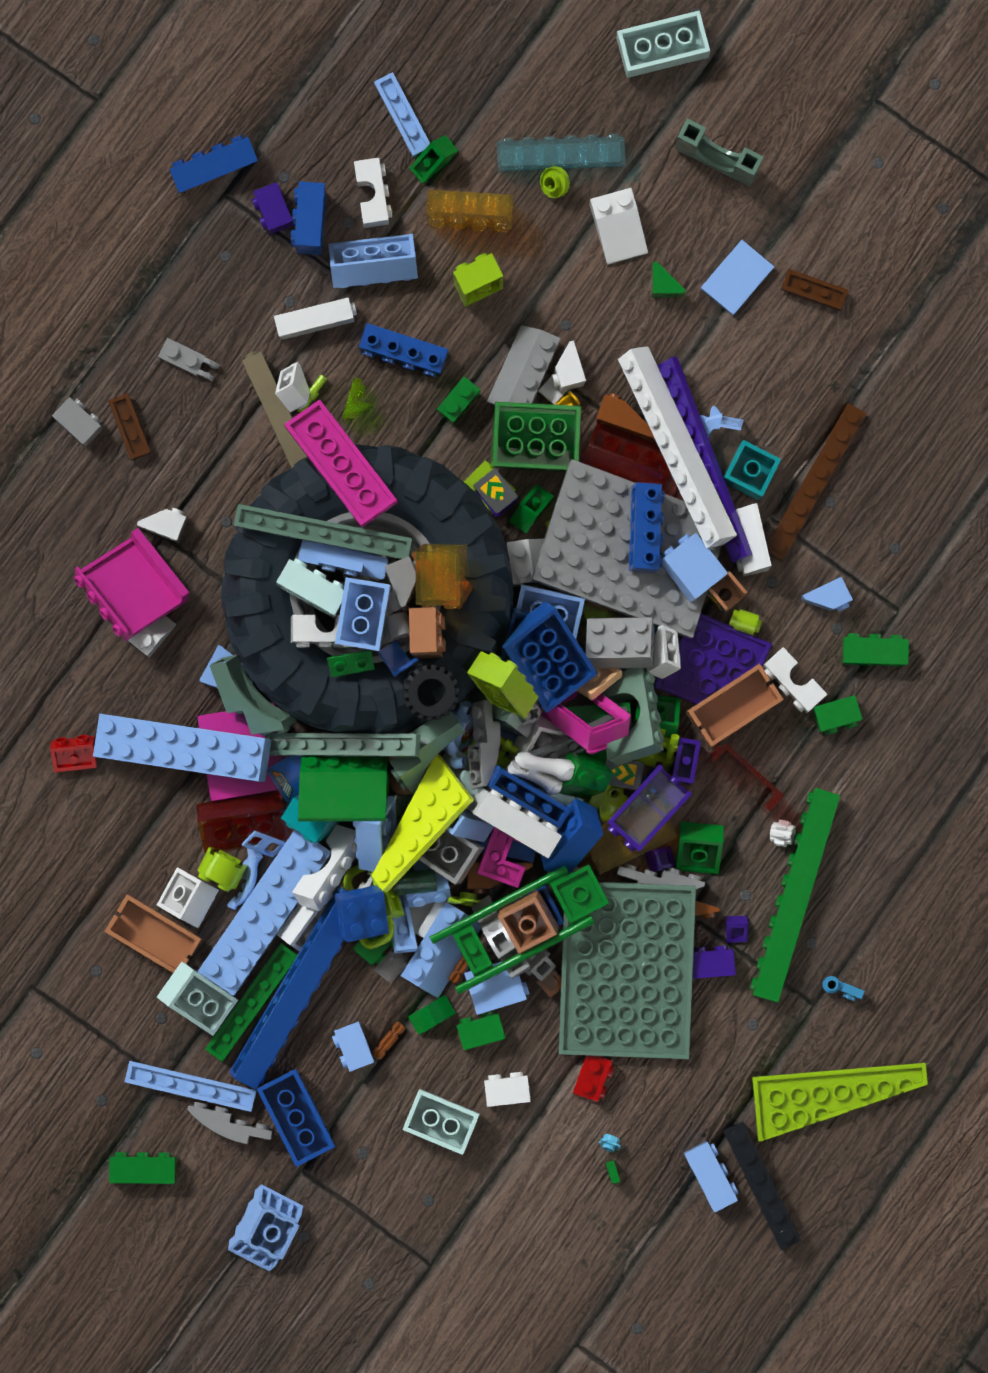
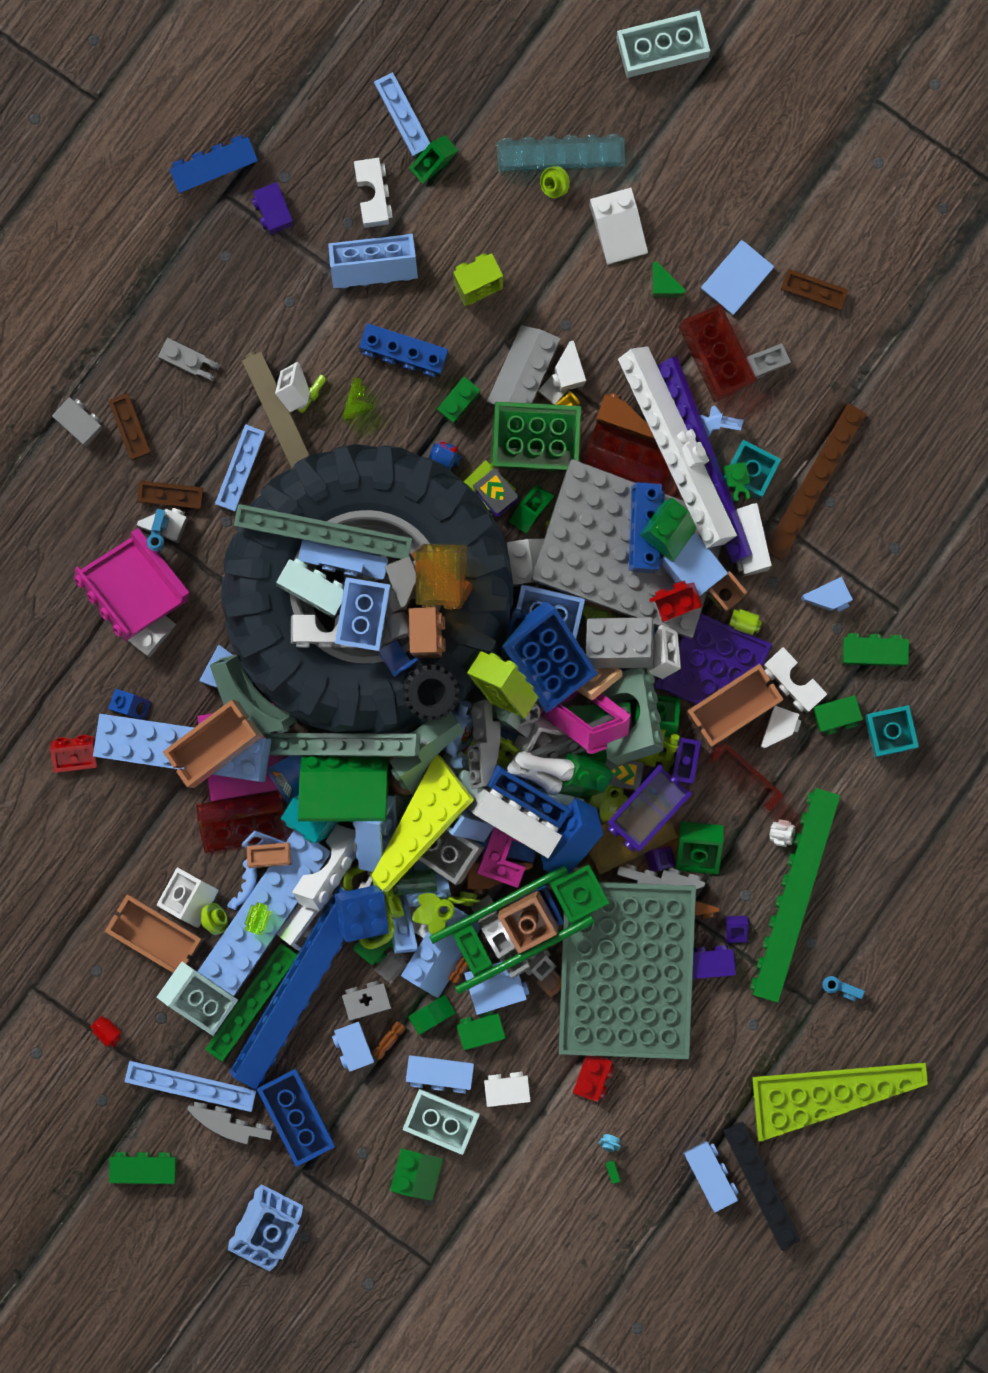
lime brick [197,847,248,892] -> none
white brick [274,298,357,340] -> none
dark pink plate [284,399,398,528] -> none
blue brick [291,181,327,255] -> none
green hinge [327,649,375,677] -> none
clear yellow brick [426,190,514,232] -> none
sand green arch [675,118,764,187] -> none
none -> red brick [90,1015,122,1048]
none -> blue bracket [108,689,151,720]
none -> reddish brown plate [137,480,204,510]
none -> dark azure plate [147,509,169,552]
none -> nougat piece [163,700,263,788]
none -> lime plate [201,903,228,935]
none -> light blue plate [215,424,266,512]
none -> clear neon green brick [244,902,272,935]
none -> nougat tile [247,842,292,869]
none -> light grey brick [342,980,391,1021]
none -> green slope [390,1147,443,1201]
none -> light blue brick [406,1055,474,1093]
none -> lime plate [412,893,455,934]
none -> blue head [429,441,461,471]
none -> green slope [640,497,697,562]
none -> red bracket [649,580,703,622]
none -> clear red slope [678,304,757,403]
none -> white plate [678,429,709,467]
none -> green plate [723,462,750,502]
none -> light grey plate [741,343,791,382]
none -> white slope [760,706,801,749]
none -> teal brick [864,705,919,758]

